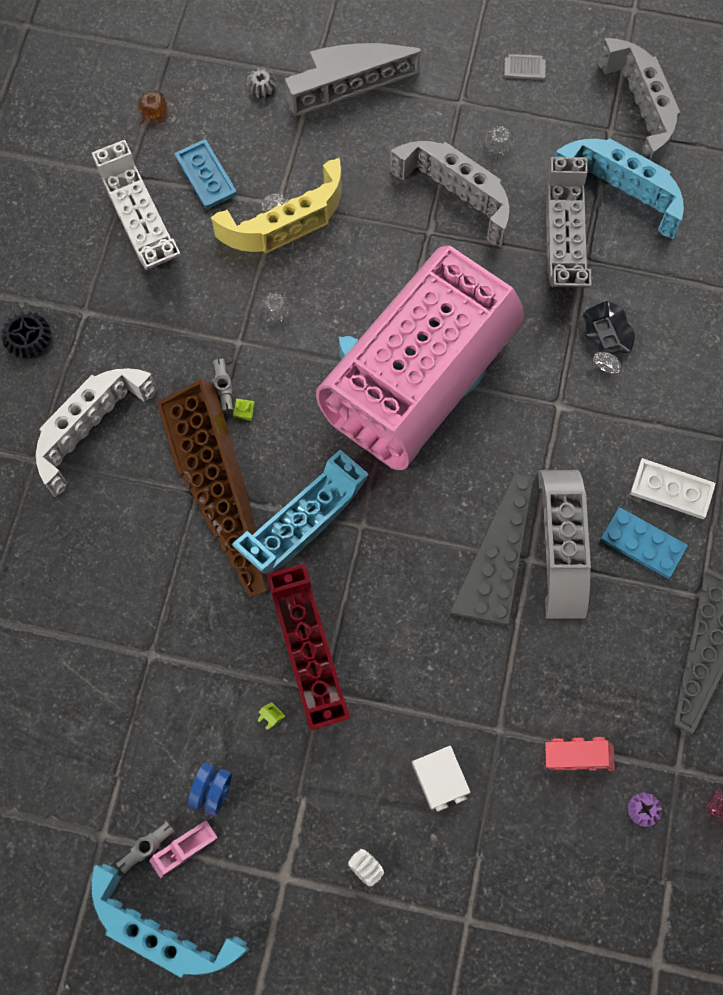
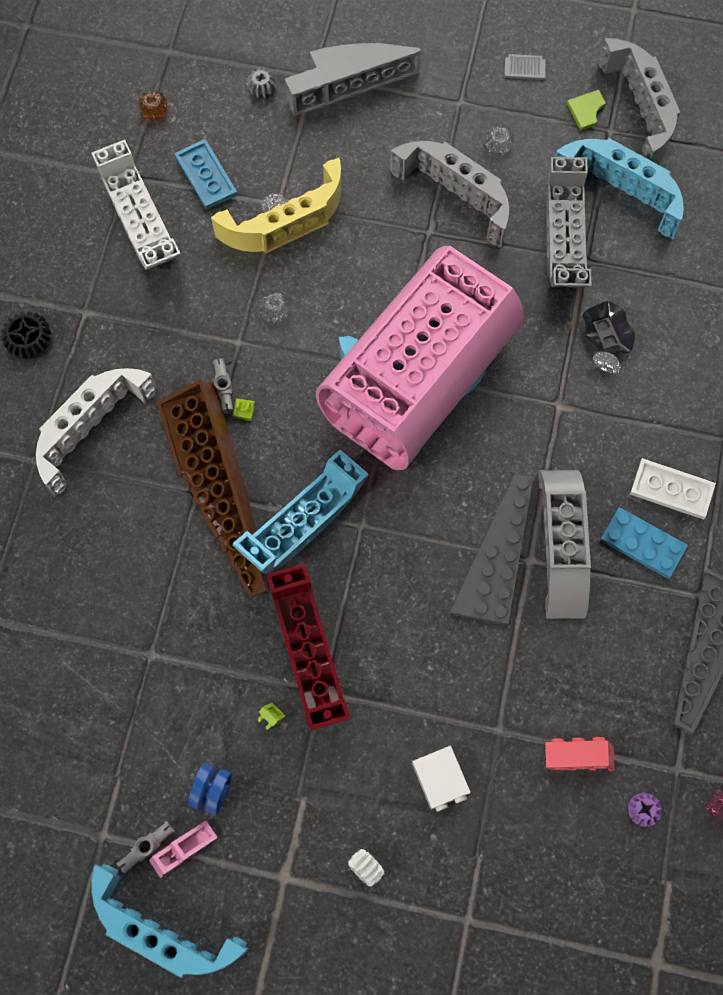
none -> lime tile [567,90,606,131]

